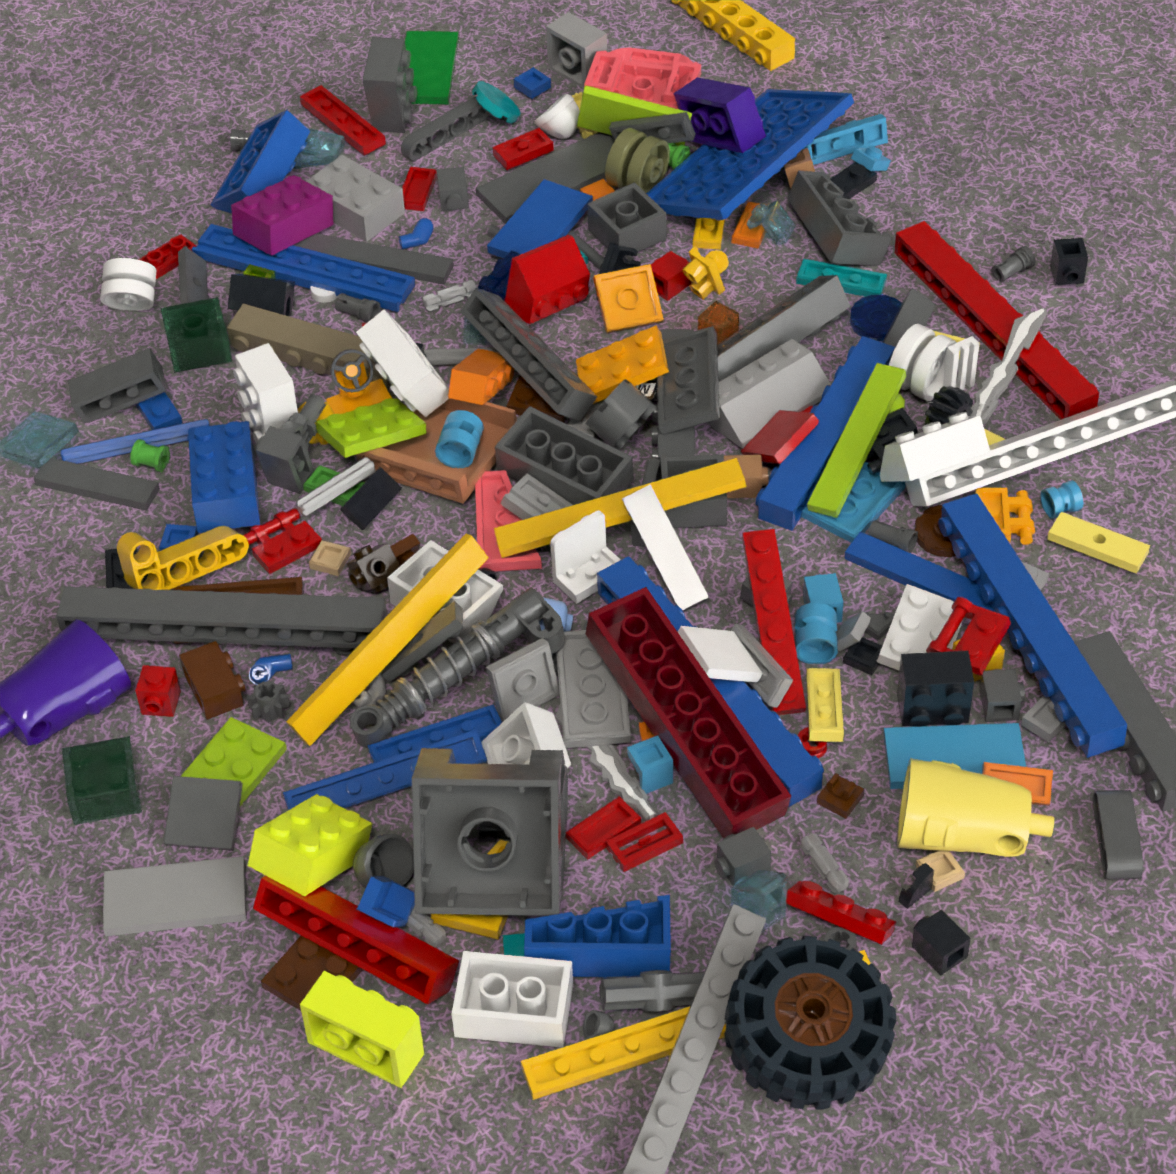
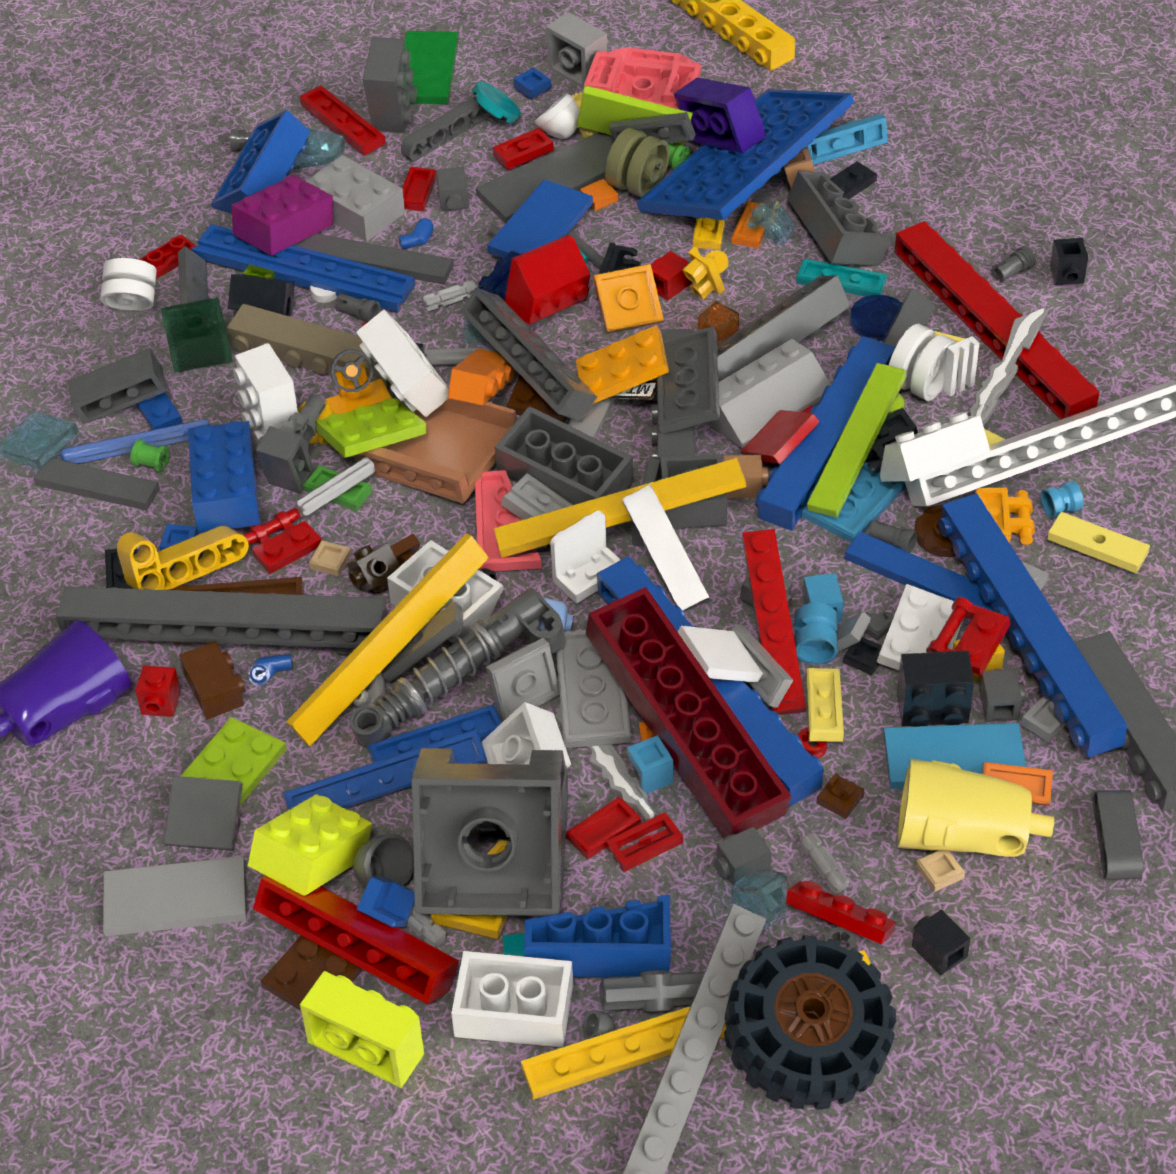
clear green brick [62,736,142,825] -> none
dark grey gear [247,680,290,723] -> none
black tile [340,467,402,530] -> none
dark azure wheel [435,410,484,468] -> none
dark grey brick [585,379,657,450] -> none
dark grey brick [587,182,666,258] -> none
dark azure plate [851,146,891,171] -> none
black tile [898,863,934,909] -> none
black gear [925,386,973,425] -> none

